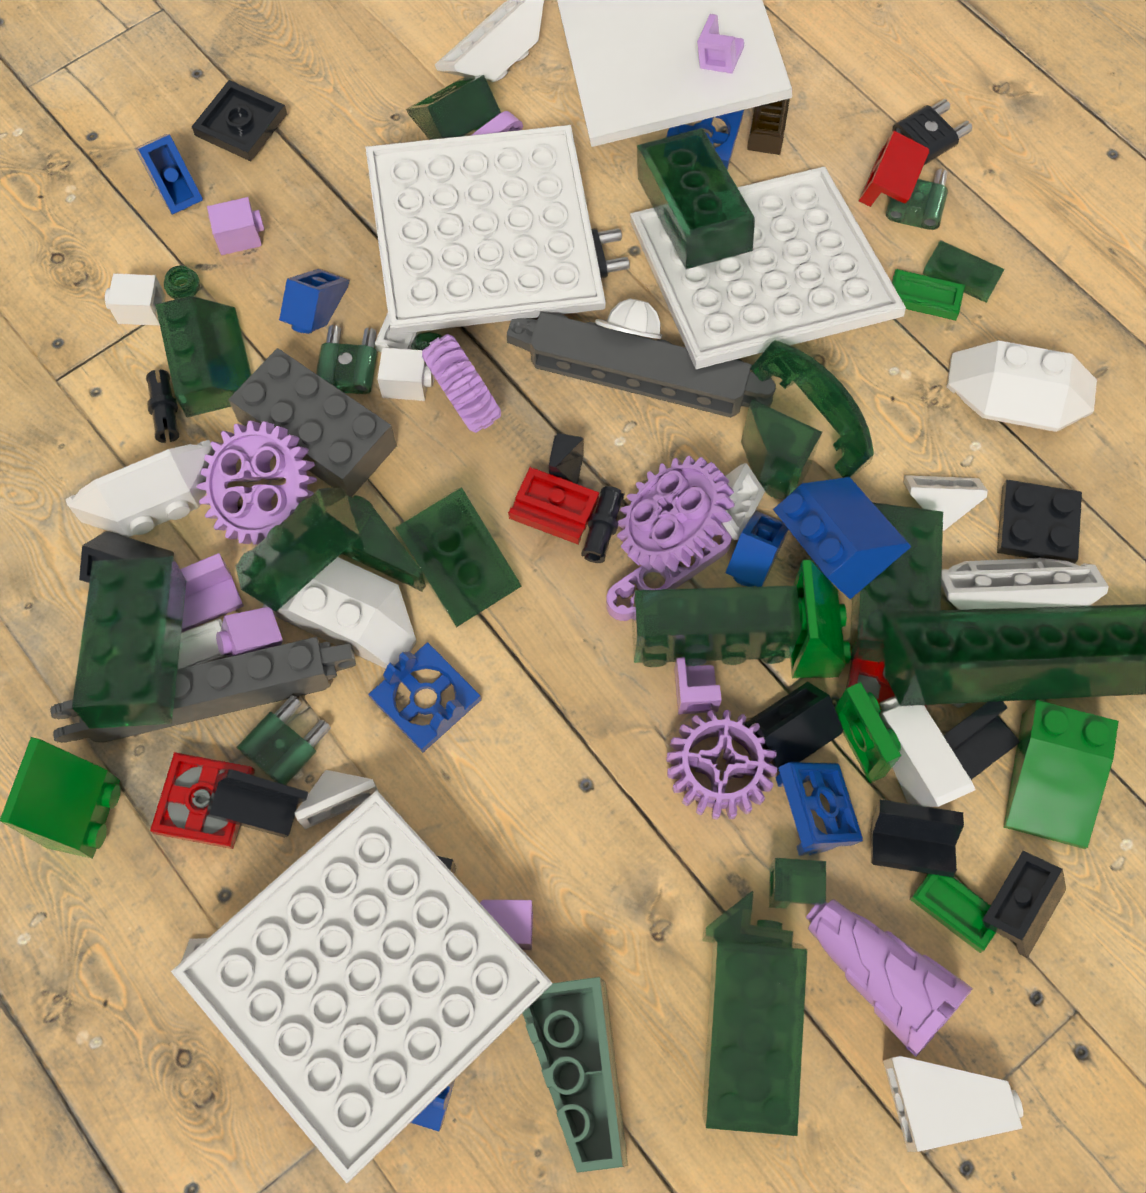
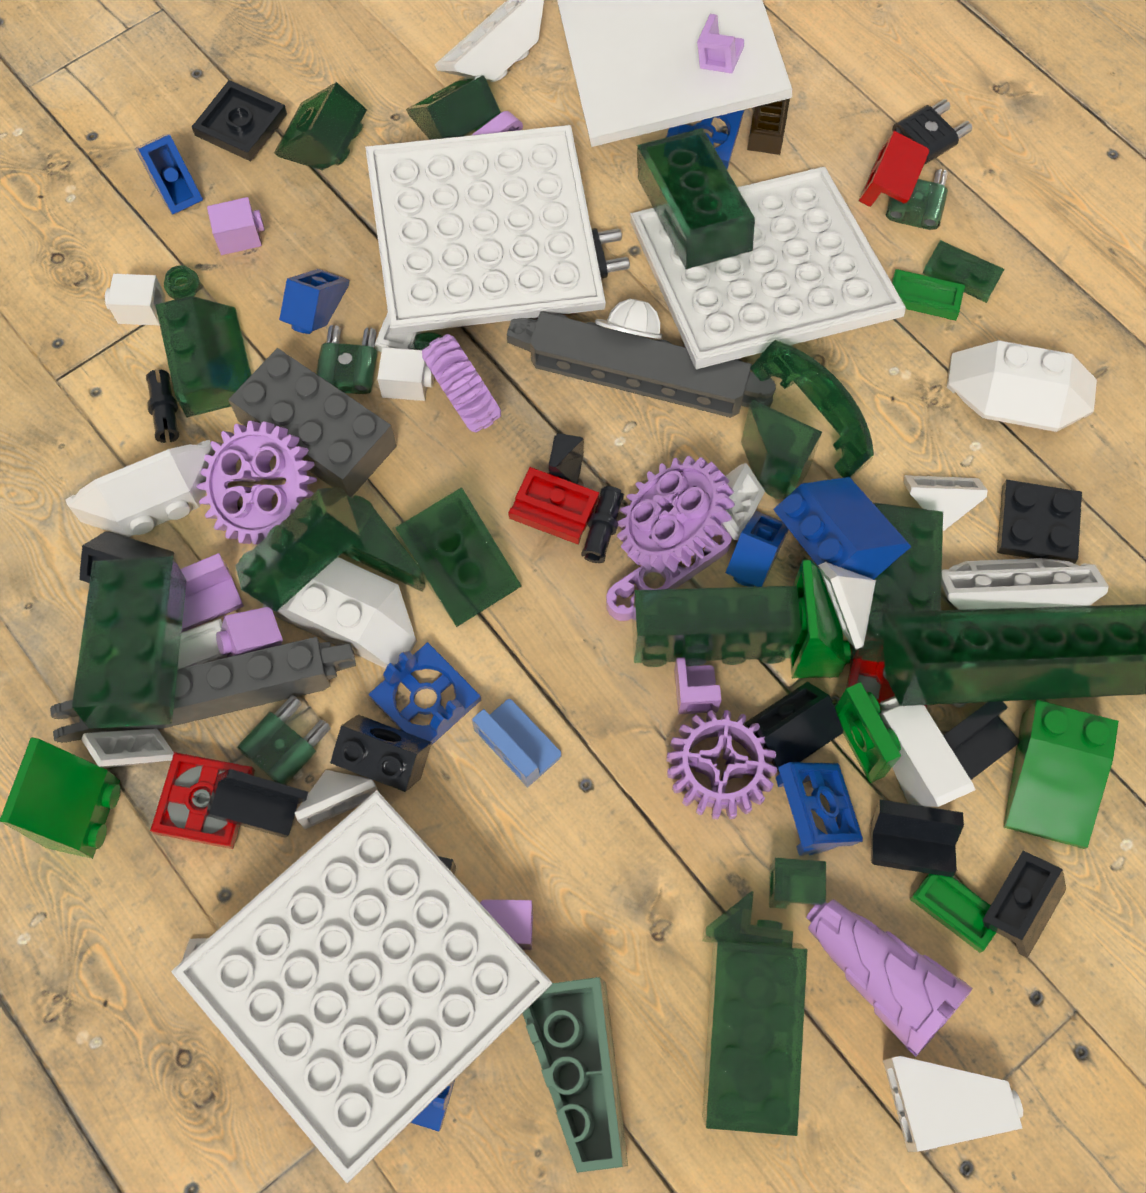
none -> white slope [81,728,174,768]
none -> clear green slope [274,82,367,170]
none -> black brick [330,714,432,792]
none -> medium blue panel [472,699,561,788]
none -> white slope [818,562,876,649]

